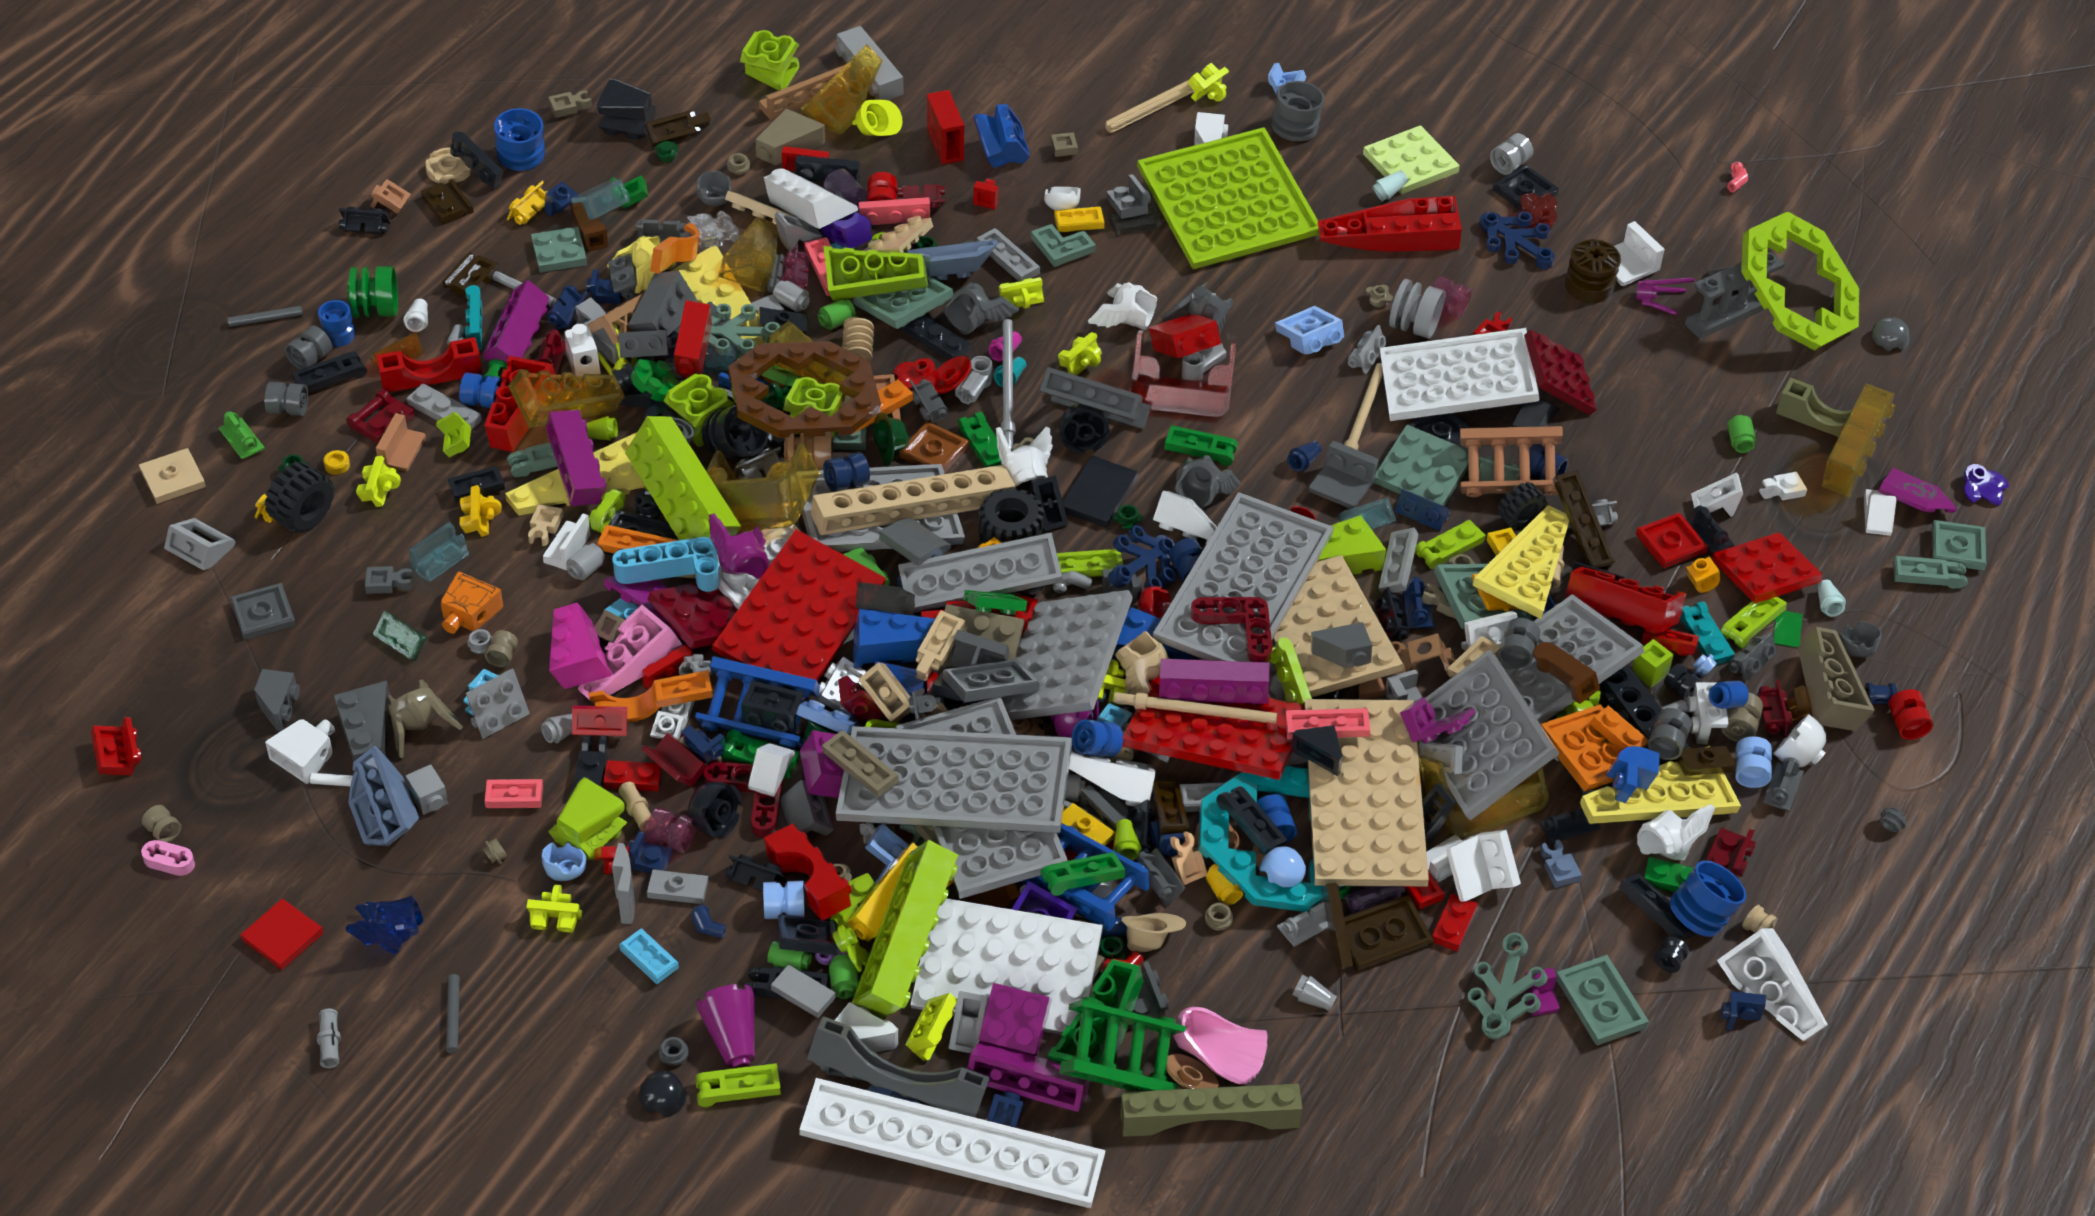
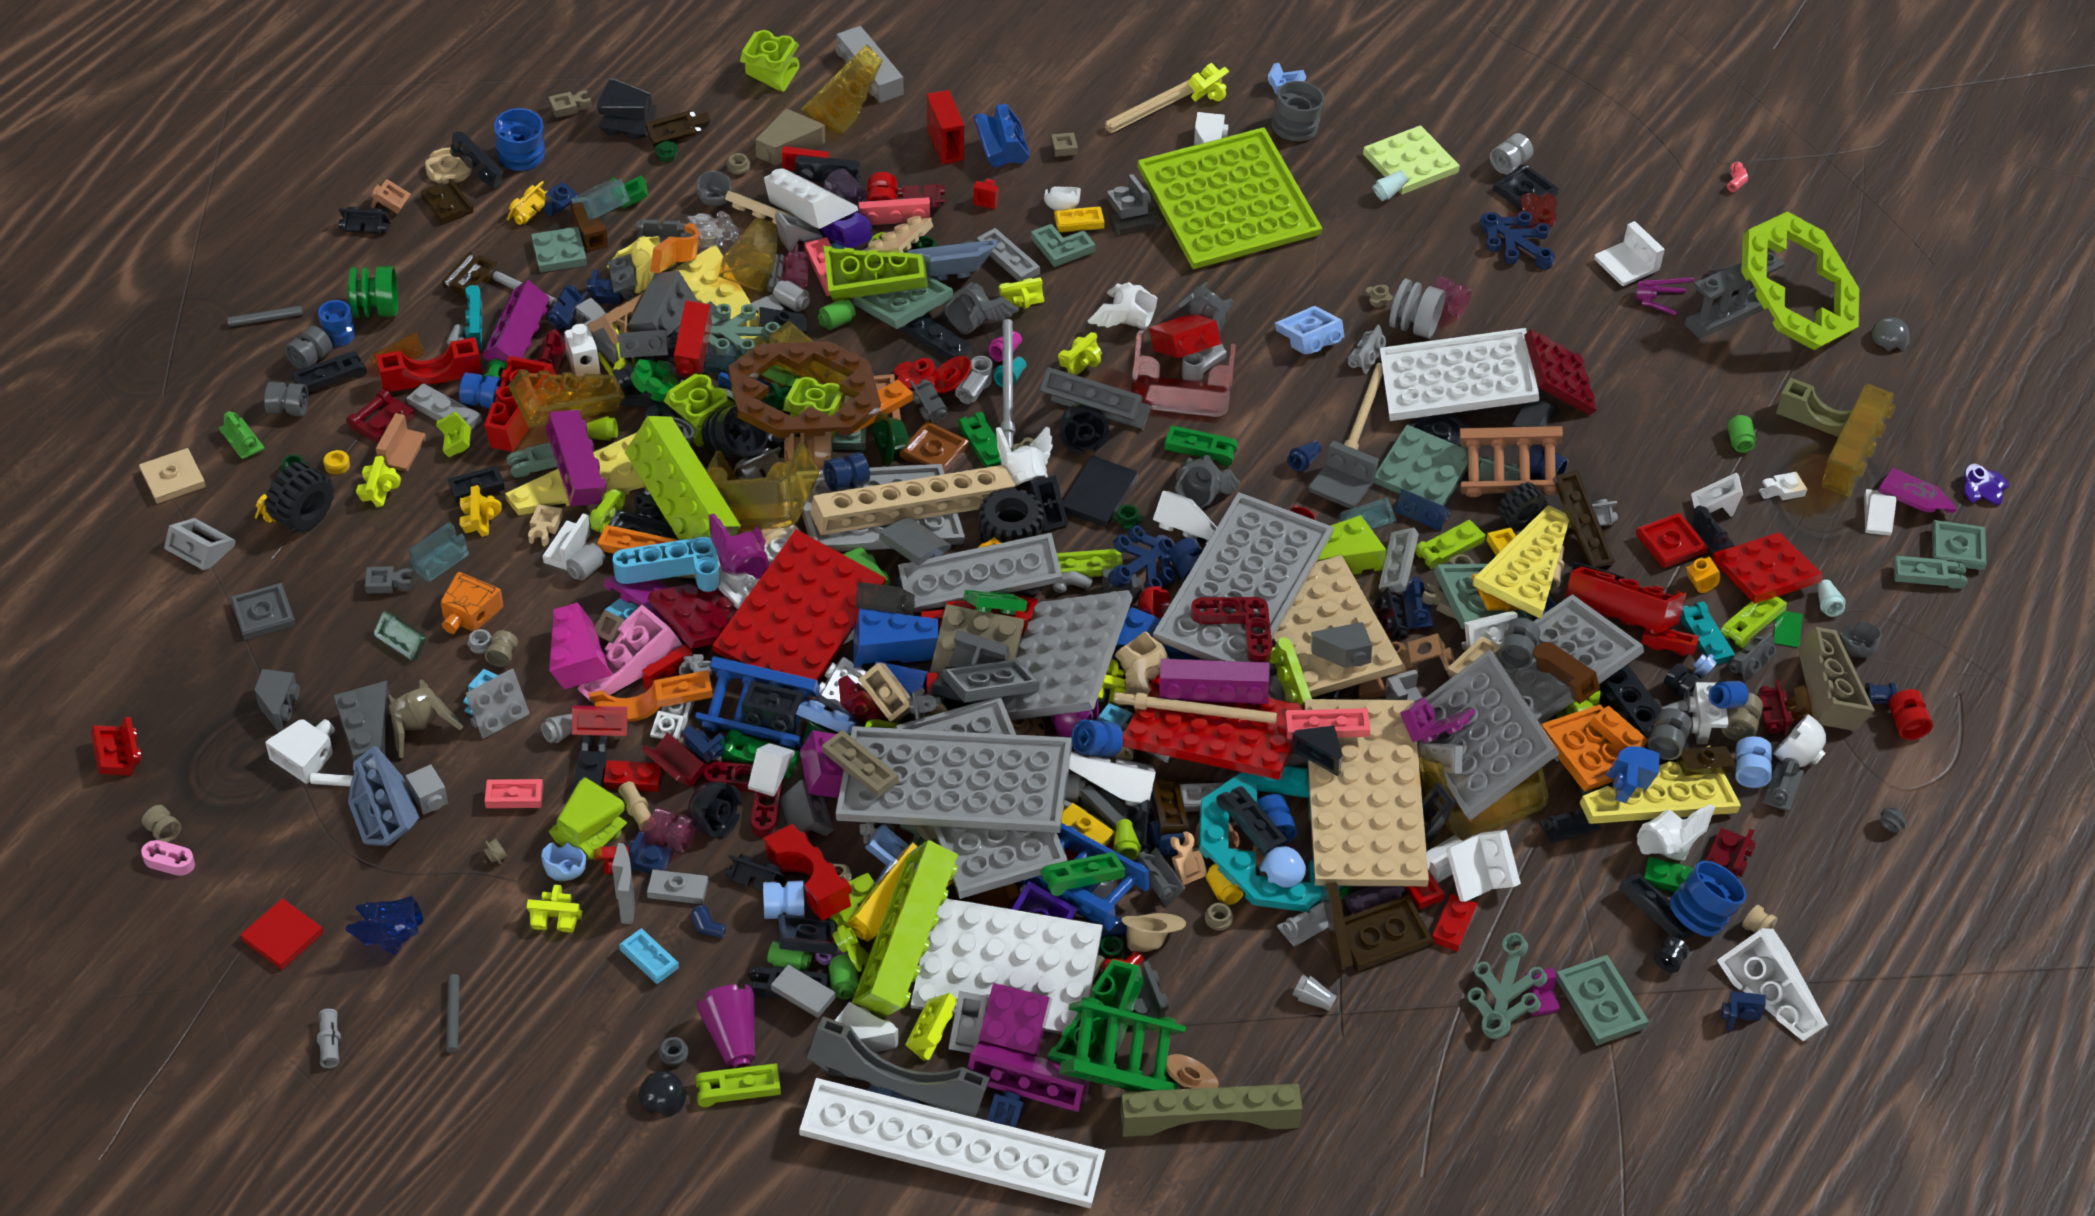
white cone [404,299,428,332] -> none
medium nougat fence [759,65,849,120] -> none
tan piece [842,317,874,362] -> none
neon yellow piece [852,100,902,136] -> none
tan hinge [916,610,965,682] -> none
bright pink hair [1174,1007,1268,1085] -> none
red wedge [1317,196,1462,252] -> none
red plate [1473,312,1512,335] -> none
sand blue plate [1541,840,1582,888] -> none
dark brown wheel [1565,239,1621,303] -> none
lime panel [1632,639,1673,688] -> none

